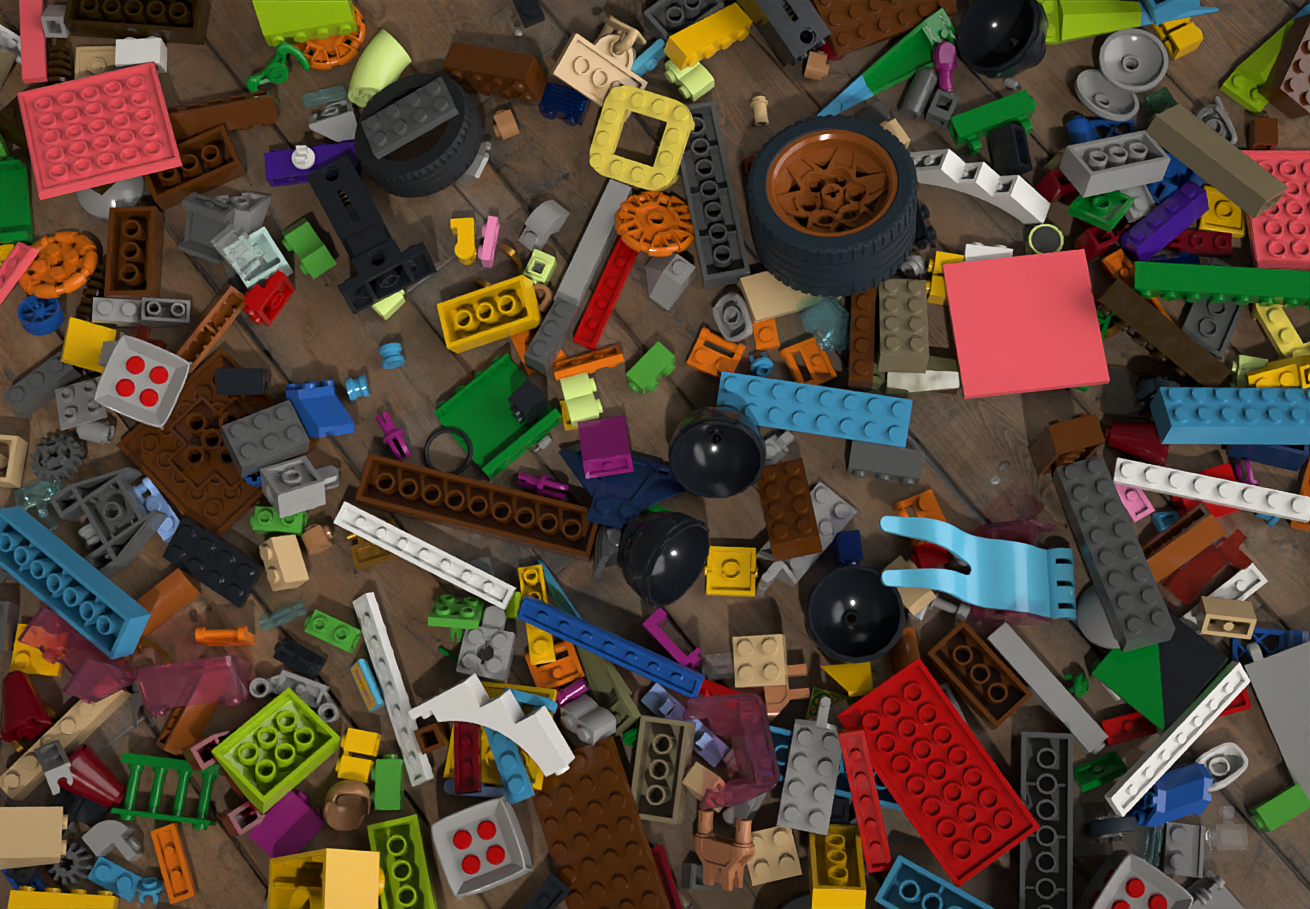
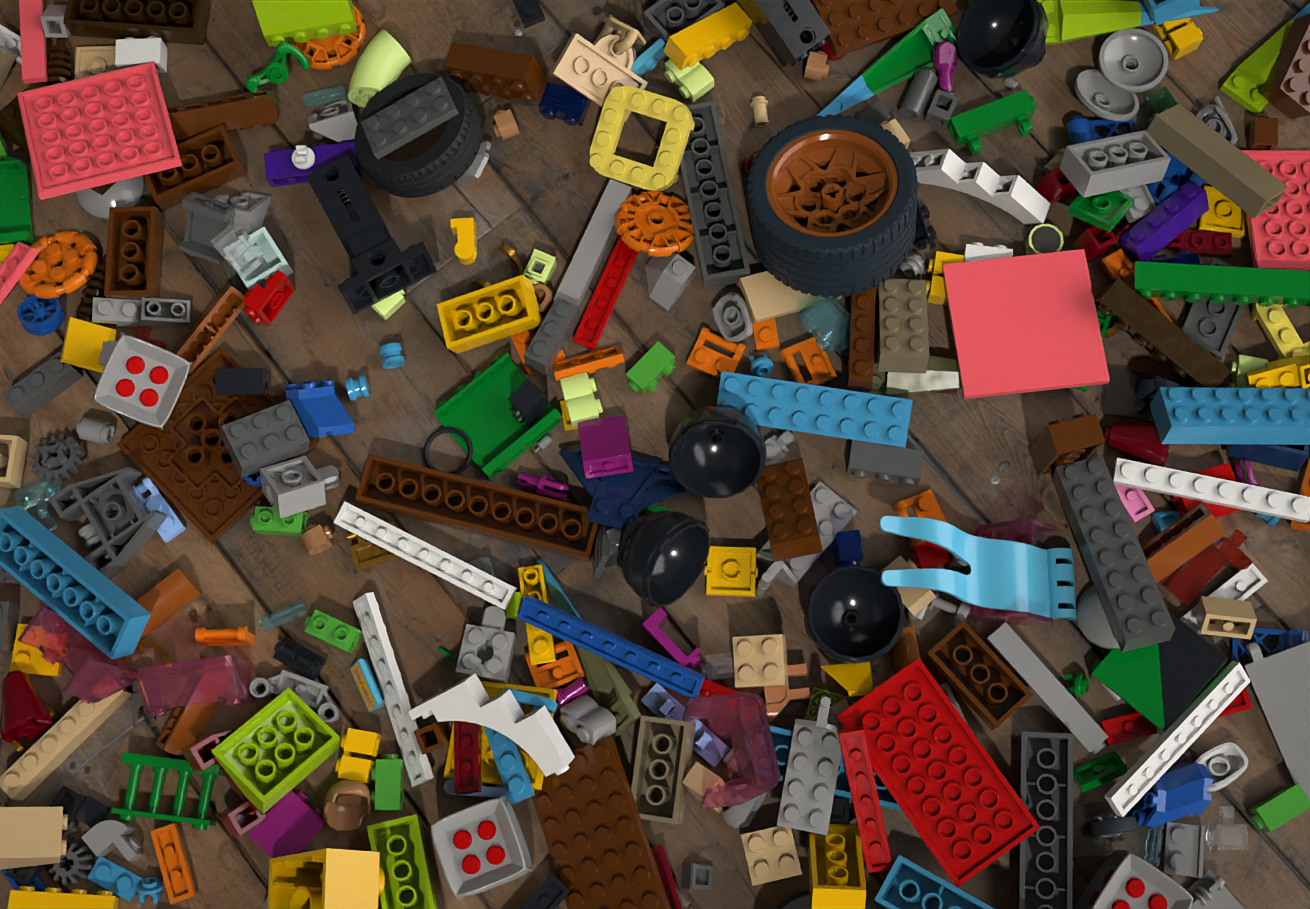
light grey hinge [34,739,73,795] -> none
light grey hinge [55,376,108,430] -> none
dark red cone [57,742,126,808] -> none
black plate [162,515,265,608] -> none
tan brick [259,535,309,591] -> none
bright green brick [281,218,337,279] -> none
magenta arm [375,411,411,461] -> none
bright green plate [428,594,485,642] -> none
bright pink plate [478,216,500,268] -> none
light grey brick [518,199,570,252] -> none
green plate [622,720,640,747] -> none
nougat connector [693,808,755,891] -> none
black piece [989,123,1033,176] -> none

